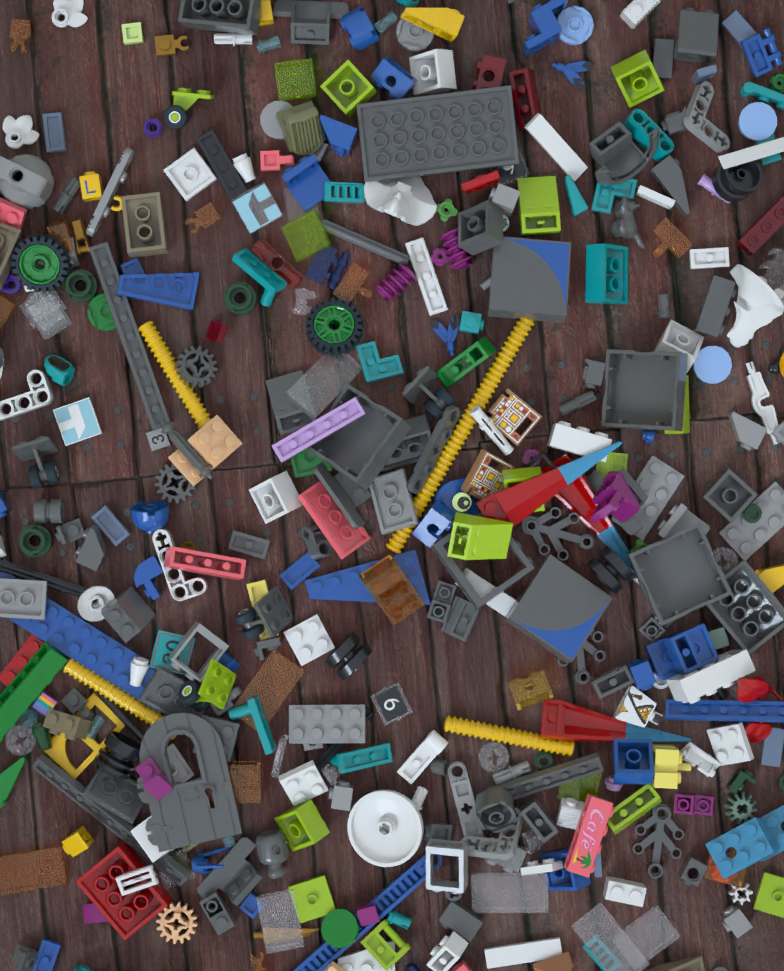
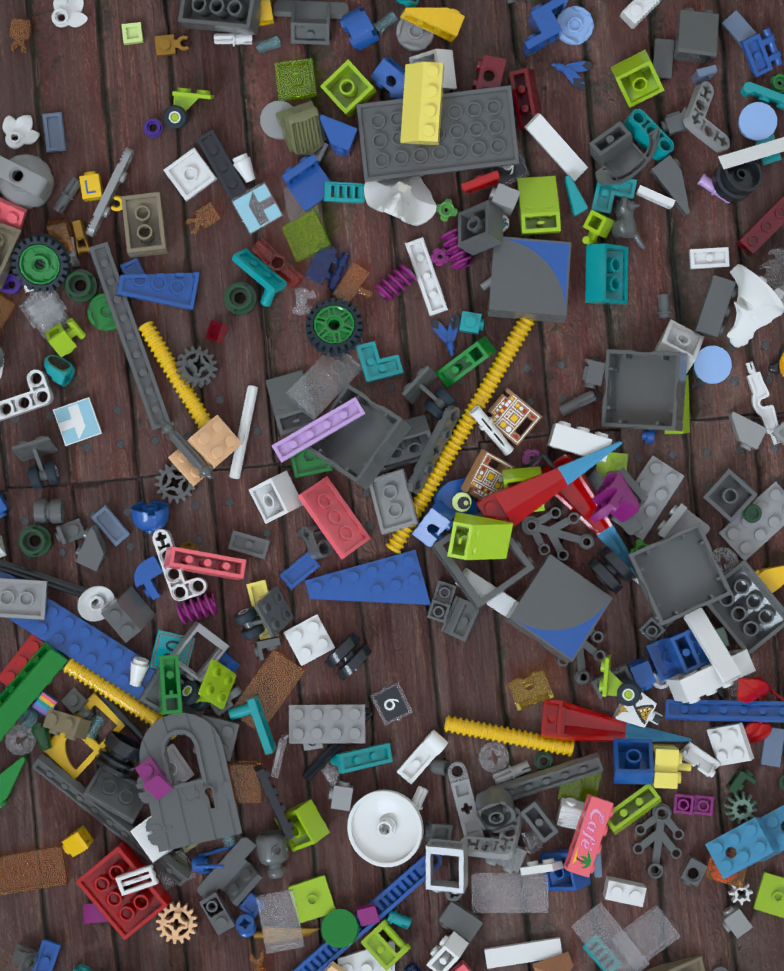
light grey tile [146,428,171,451] -> none
coral plate [260,150,294,171] -> none
white plate [278,760,329,806] -> none
dark grey plate [314,462,372,529] -> none
dark grey axle [320,219,410,266] -> none
clear orange slope [359,554,425,625] -> none
lavender plate [604,775,624,791] -> none
clear orange plate [652,218,693,259] -> none
none -> lime brick [44,318,86,358]
none -> green slope [159,655,182,715]
none -> magenta piece [175,591,218,624]
none -> white axle [229,385,258,479]
none -> blue wheel [235,914,257,938]
none -> black plate [253,764,295,840]
none -> light yellow slope [400,62,445,145]
none -> lime brick [582,210,615,245]
none -> plate [599,655,641,706]
none -> white tile [684,608,742,684]

